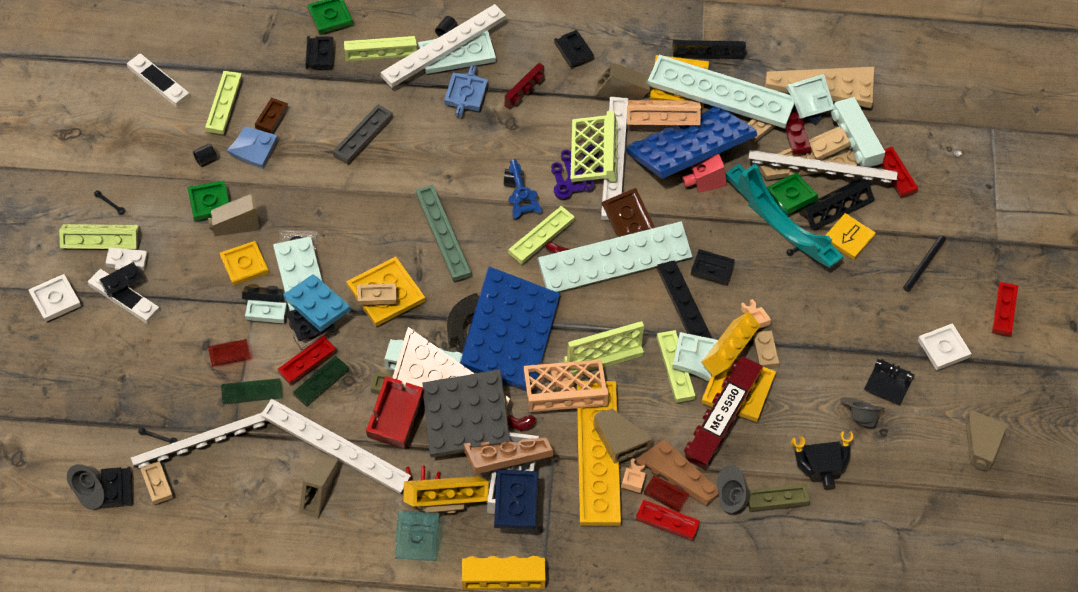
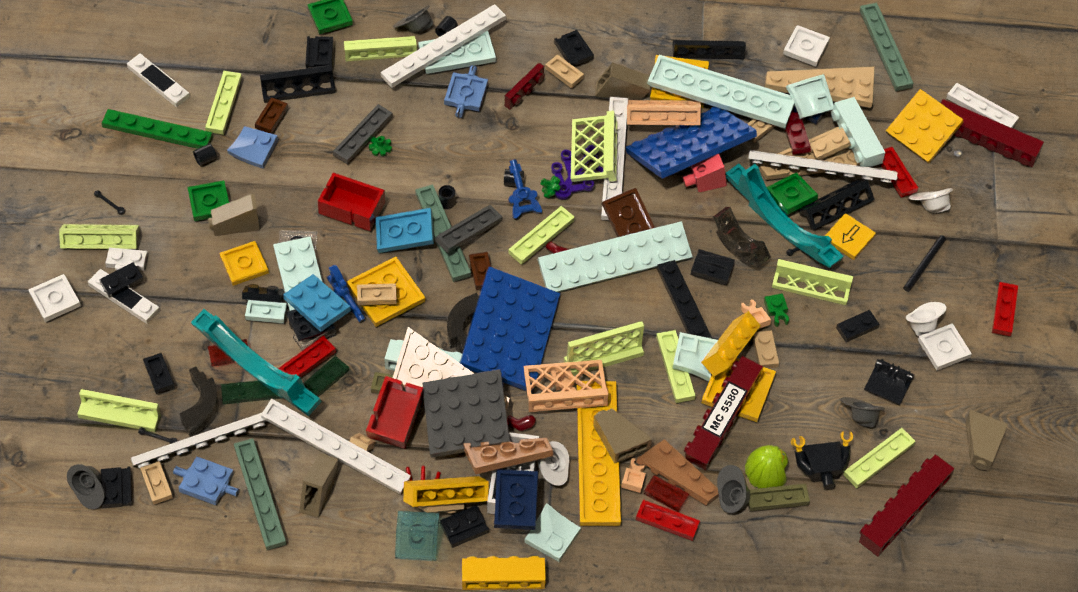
none -> yellowish green fence [77,389,161,432]
none -> green plate [102,109,213,149]
none -> black plate [143,353,175,394]
none -> medium blue plate [173,456,239,505]
none -> clear smoke arch [179,366,219,437]
none -> teal slope [191,309,322,416]
none -> sand green plate [234,438,286,551]
none -> black fence [260,65,336,103]
none -> red piece [317,173,385,231]
none -> blue piece [326,265,366,322]
none -> tan plate [349,433,376,451]
none -> green plant [369,136,392,156]
none -> dark azure plate [376,208,434,253]
none -> dark grey piece [393,5,433,33]
none -> dark grey plate [435,205,502,253]
none -> black beam [439,185,456,209]
none -> black plate [440,505,489,548]
none -> reddish brown plate [469,252,491,290]
none -> light aqua plate [525,503,581,562]
none -> white piece [538,441,569,486]
none -> green plant [540,176,560,198]
none -> tan plate [545,54,584,89]
none -> clear smoke arch [713,207,771,268]
none -> lime hair [745,445,788,489]
none -> green plate [764,293,789,327]
none -> yellowish green fence [772,259,853,305]
none -> white plate [783,25,830,67]
none -> black plate [836,310,880,343]
none -> yellowish green plate [843,428,916,488]
none -> sand green plate [859,3,914,91]
none -> dark red brick [859,454,955,557]
none -> yellow plate [886,89,964,164]
none -> white piece [906,302,946,336]
none -> white piece [909,188,953,213]
none -> dark red brick [941,99,1044,168]
none -> white plate [947,83,1019,128]

